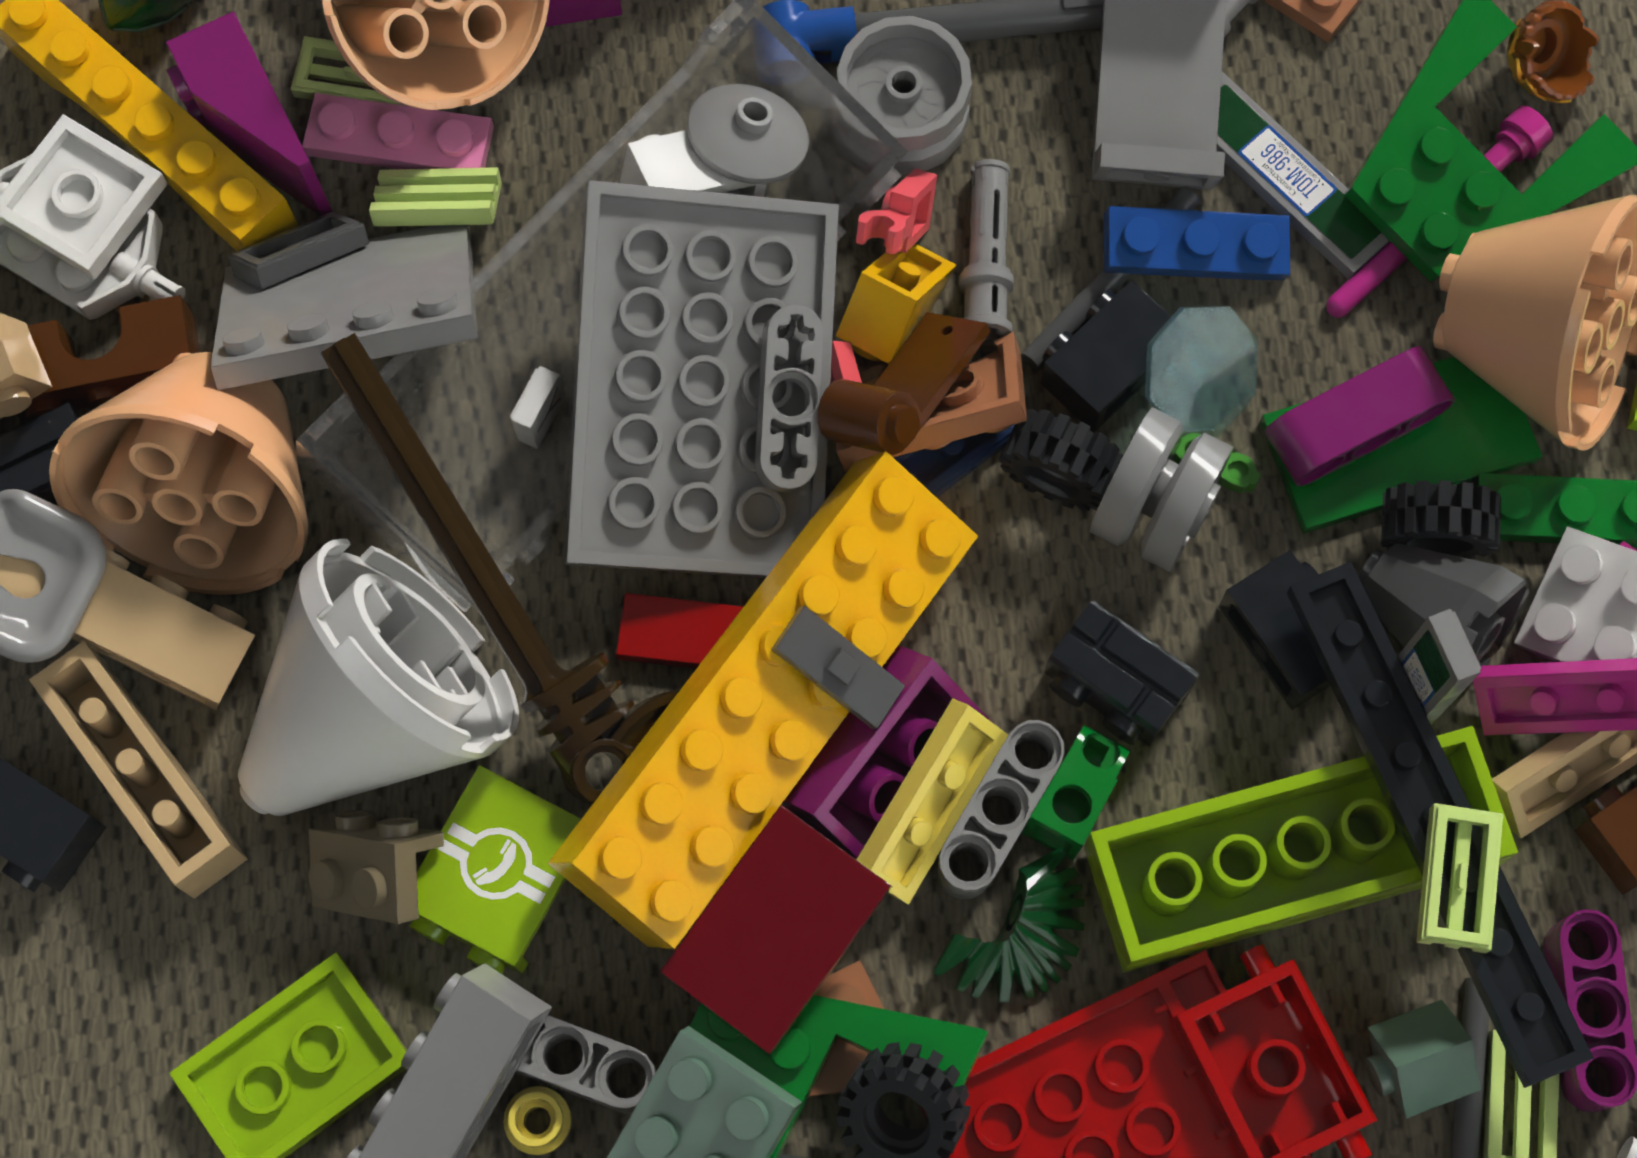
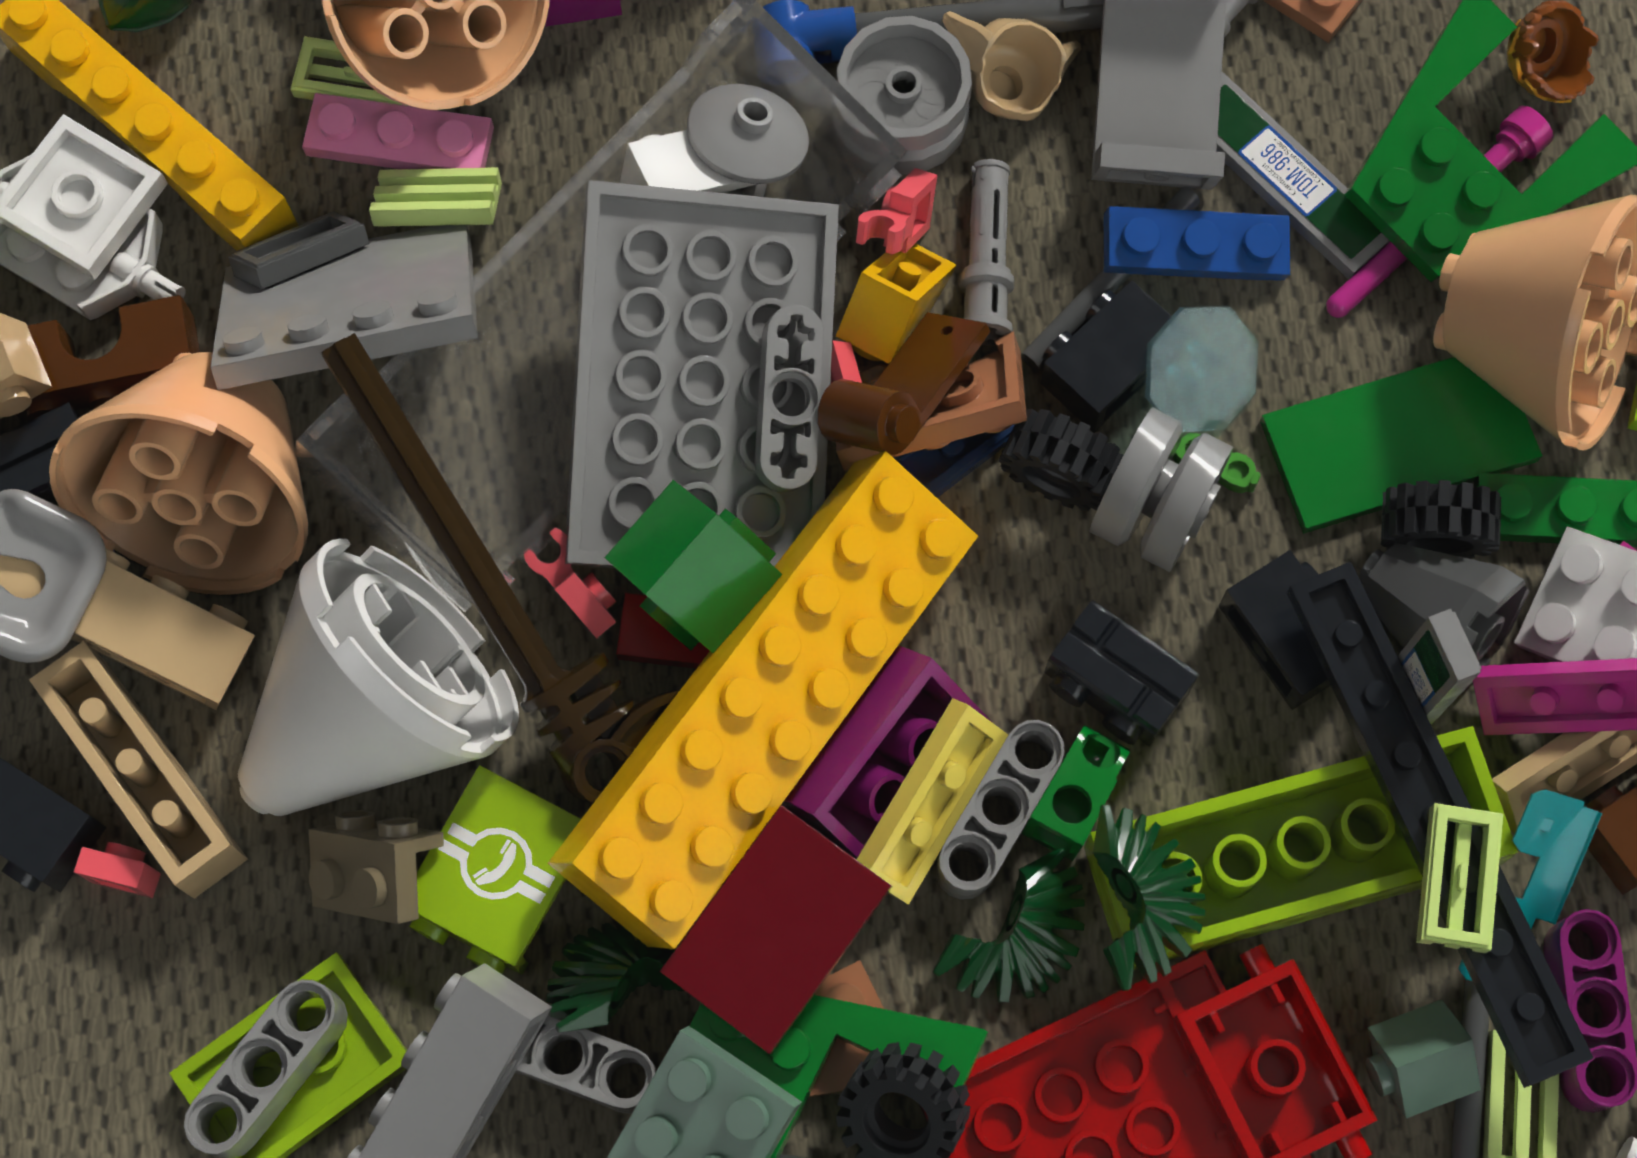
magenta slope [166,11,332,216] -> none
light yellow plate [503,1086,572,1156] -> none
white tile [510,366,566,449] -> none
dark grey piece [771,606,905,729] -> none
magenta beam [1264,346,1455,486] -> none
none -> coral plate [74,842,161,898]
none -> light grey beam [184,979,348,1158]
none -> coral plate [524,527,617,639]
none -> dark green hair [546,922,685,1033]
none -> green plate [604,480,782,653]
none -> tan piece [942,11,1081,122]
none -> dark green hair [1092,805,1206,991]
none -> teal piece [1458,789,1603,981]

